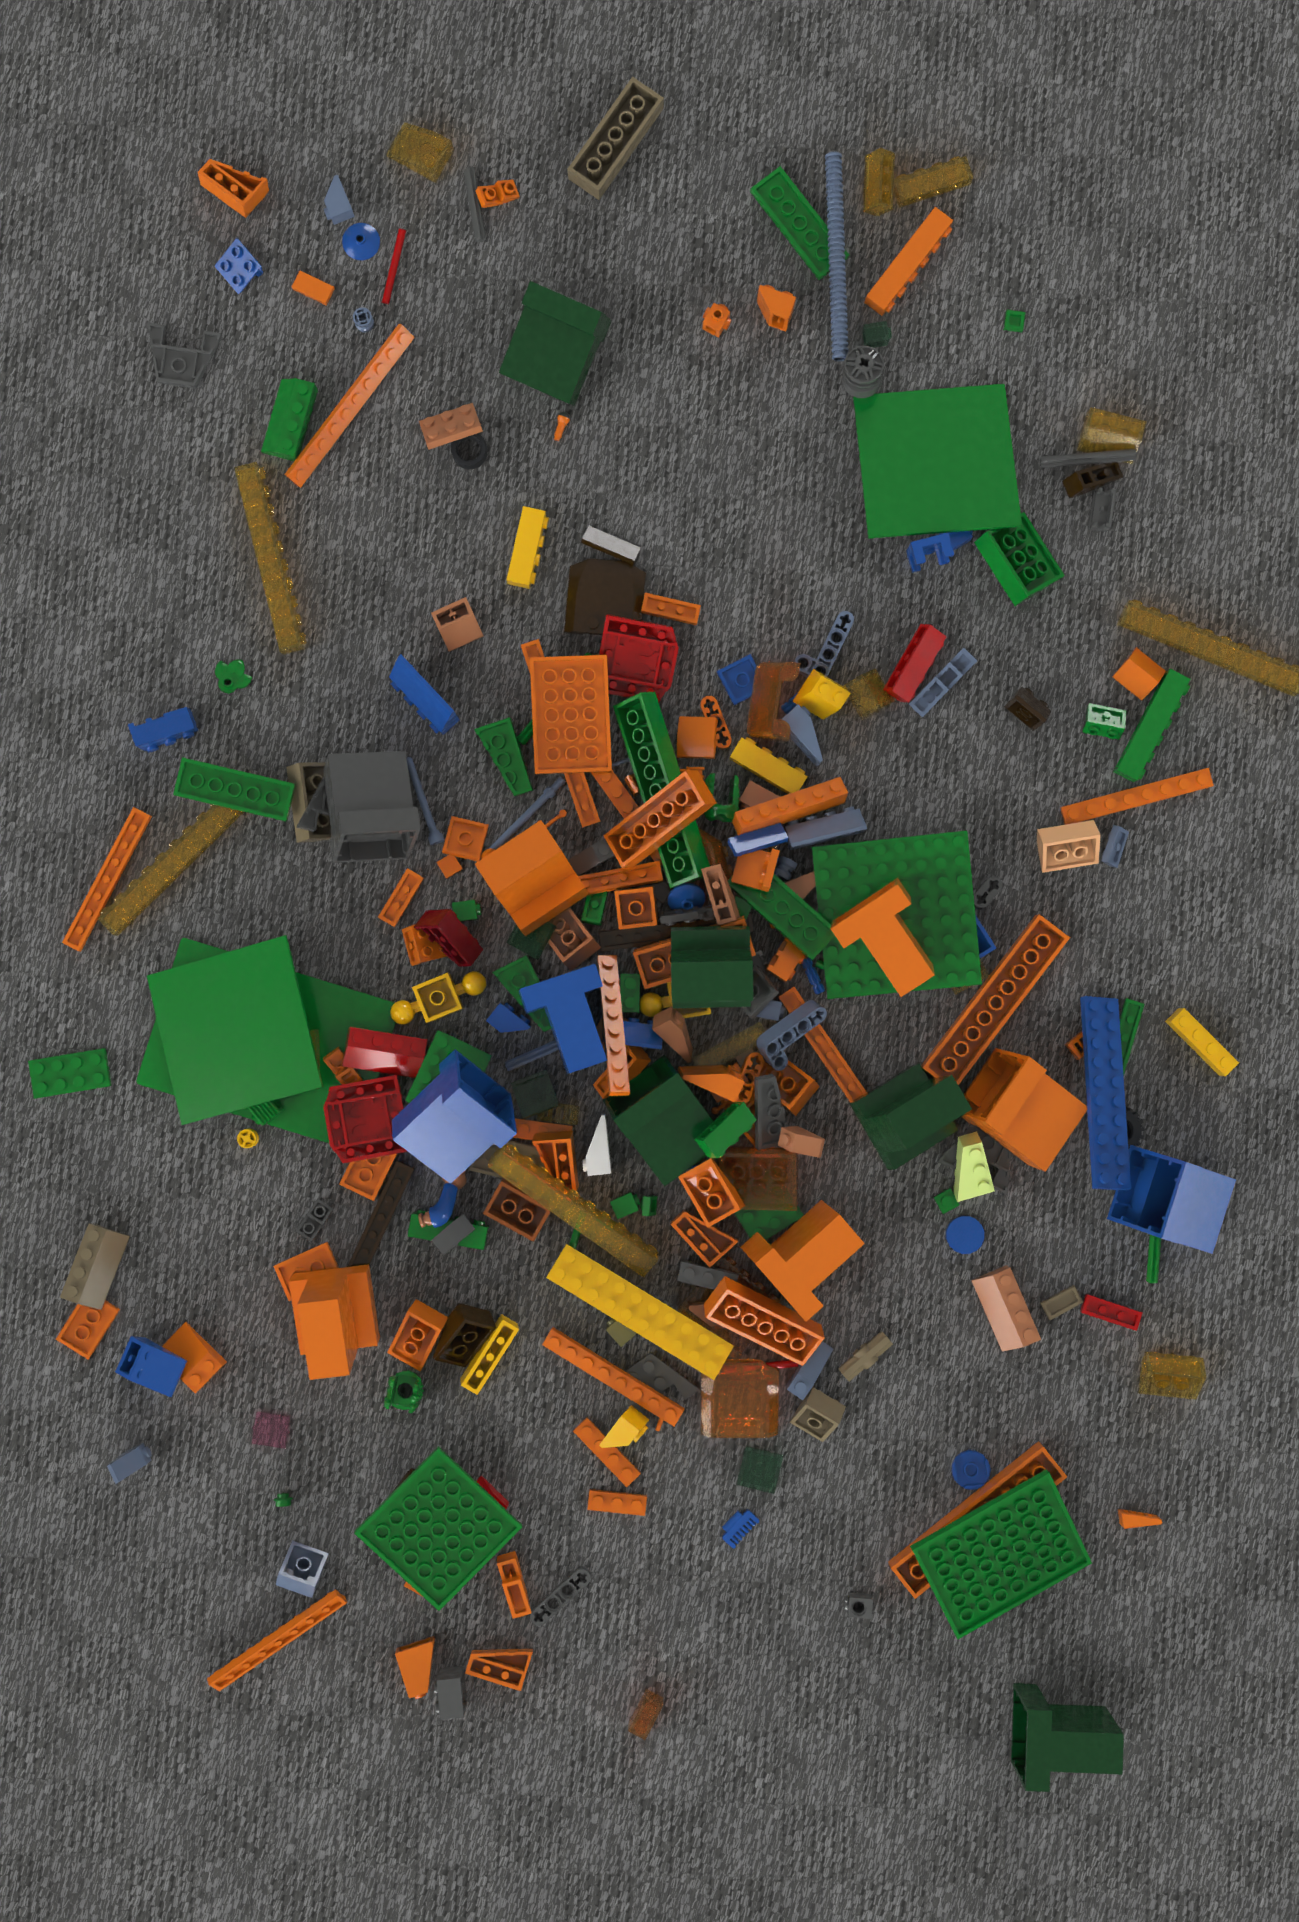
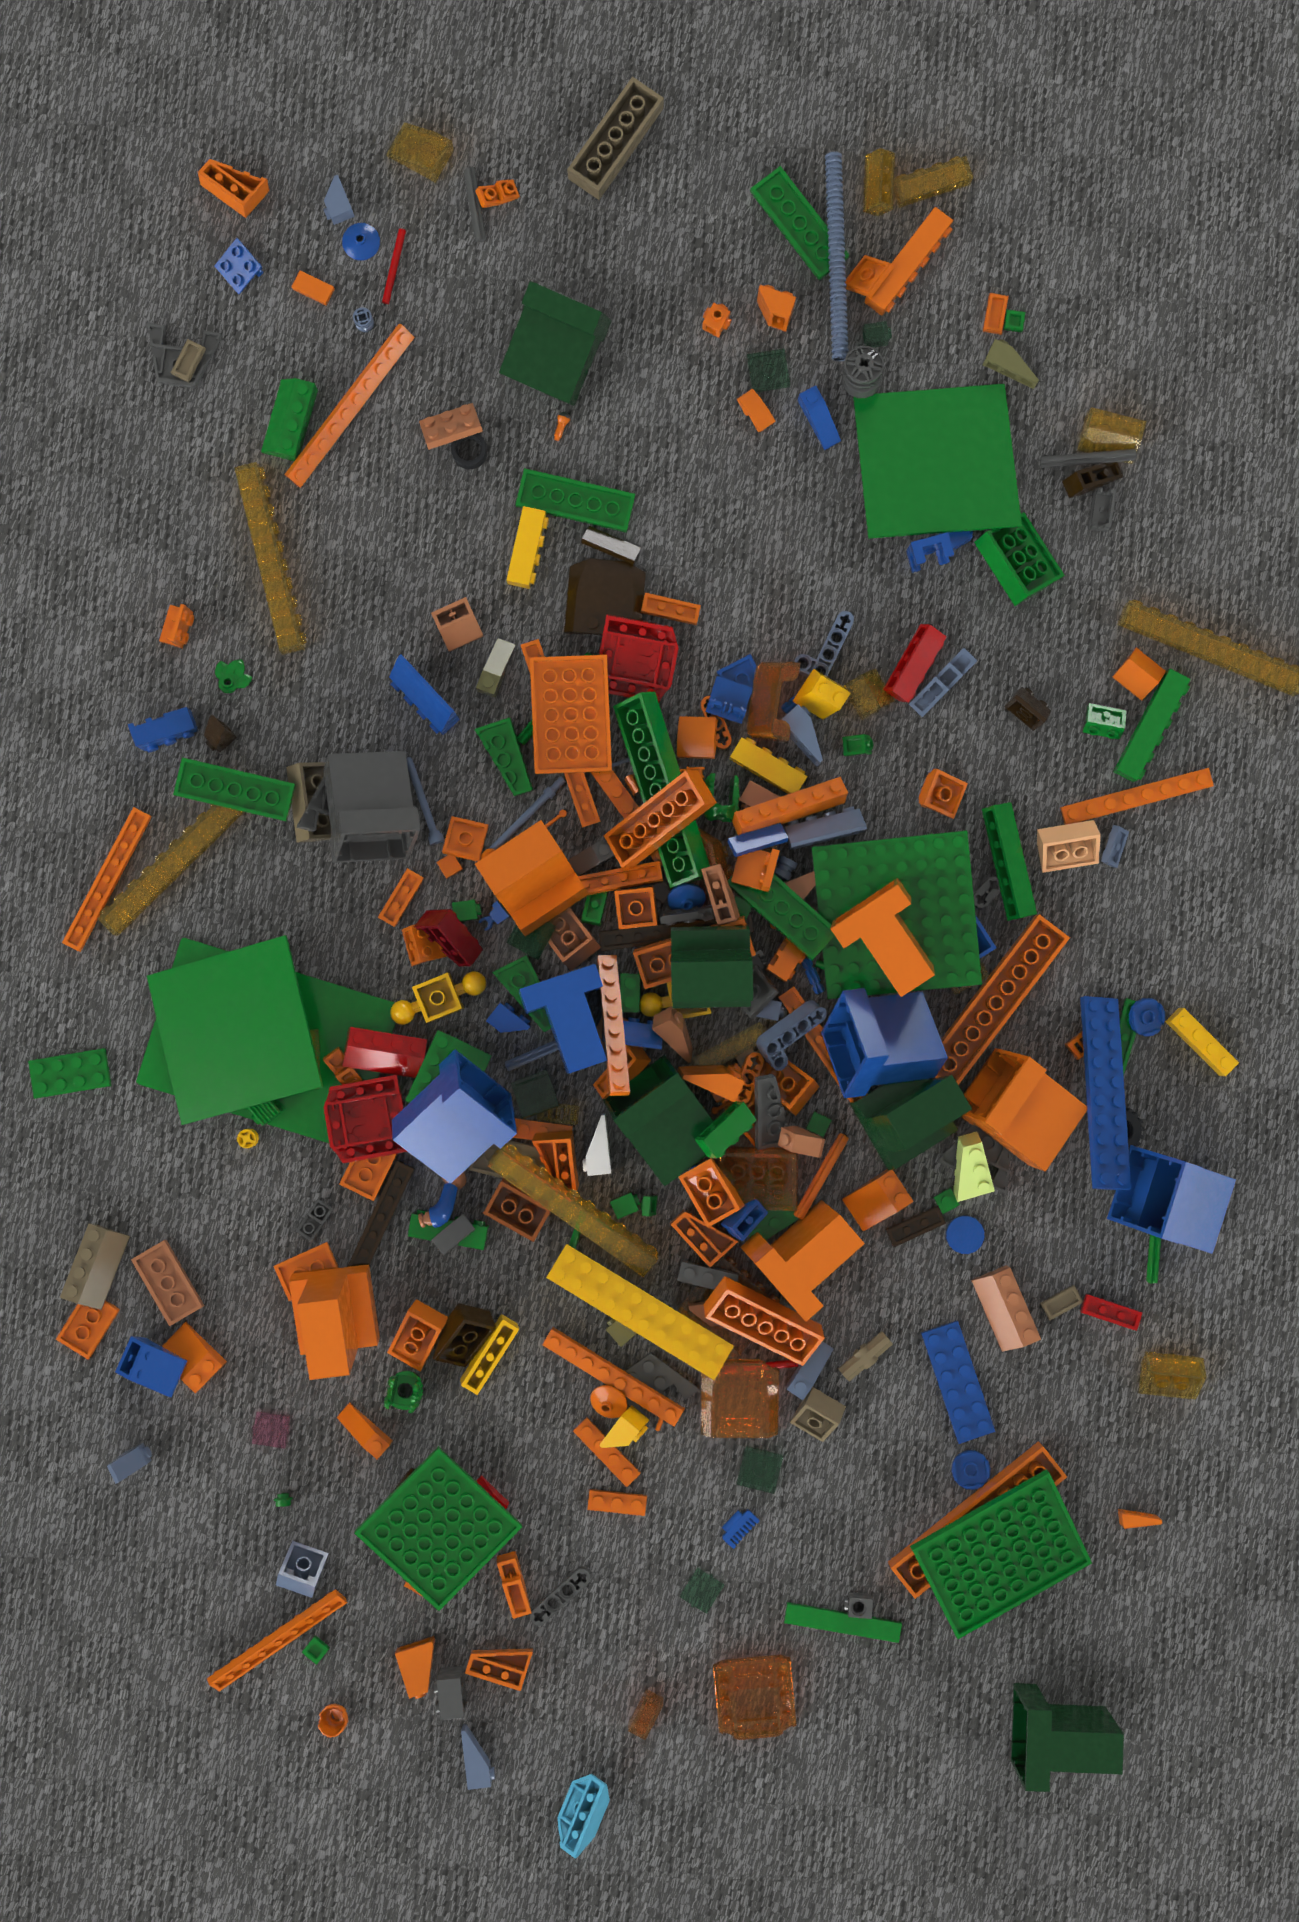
none -> nougat plate [131,1239,204,1326]
none -> orange bracket [159,604,194,648]
none -> dark tan tile [171,339,206,383]
none -> dark brown slope [204,714,237,752]
none -> green plate [302,1635,330,1665]
none -> orange hair [318,1703,348,1738]
none -> orange slope [336,1402,393,1460]
none -> sand blue slope [461,1724,495,1790]
none -> slope [476,638,516,698]
none -> blue piece [479,900,511,931]
none -> green plate [516,468,635,533]
none -> medium azure wedge [557,1774,610,1858]
none -> orange dish [590,1385,628,1418]
none -> clear green piece [679,1567,724,1614]
none -> blue hinge [705,676,753,724]
none -> clear orange wedge [713,1655,796,1740]
none -> blue slope [721,1199,768,1241]
none -> orange slope [737,389,776,432]
none -> clear green tile [747,349,790,392]
none -> green tile [784,1602,902,1643]
none -> orange axle [794,1133,849,1220]
none -> blue slope [798,385,841,450]
none -> green tile [806,1112,832,1137]
none -> blue piece [821,988,948,1098]
none -> green bracket [842,734,874,757]
none -> orange slope [842,1169,914,1231]
none -> orange tile [845,255,894,298]
none -> dark brown tile [885,1205,946,1247]
none -> orange slope [919,769,968,819]
none -> blue plate [921,1320,995,1444]
none -> green brick [982,802,1037,921]
none -> orange tile [983,293,1008,335]
none -> olive slope [983,339,1039,389]
none -> blue tile [1129,998,1165,1036]

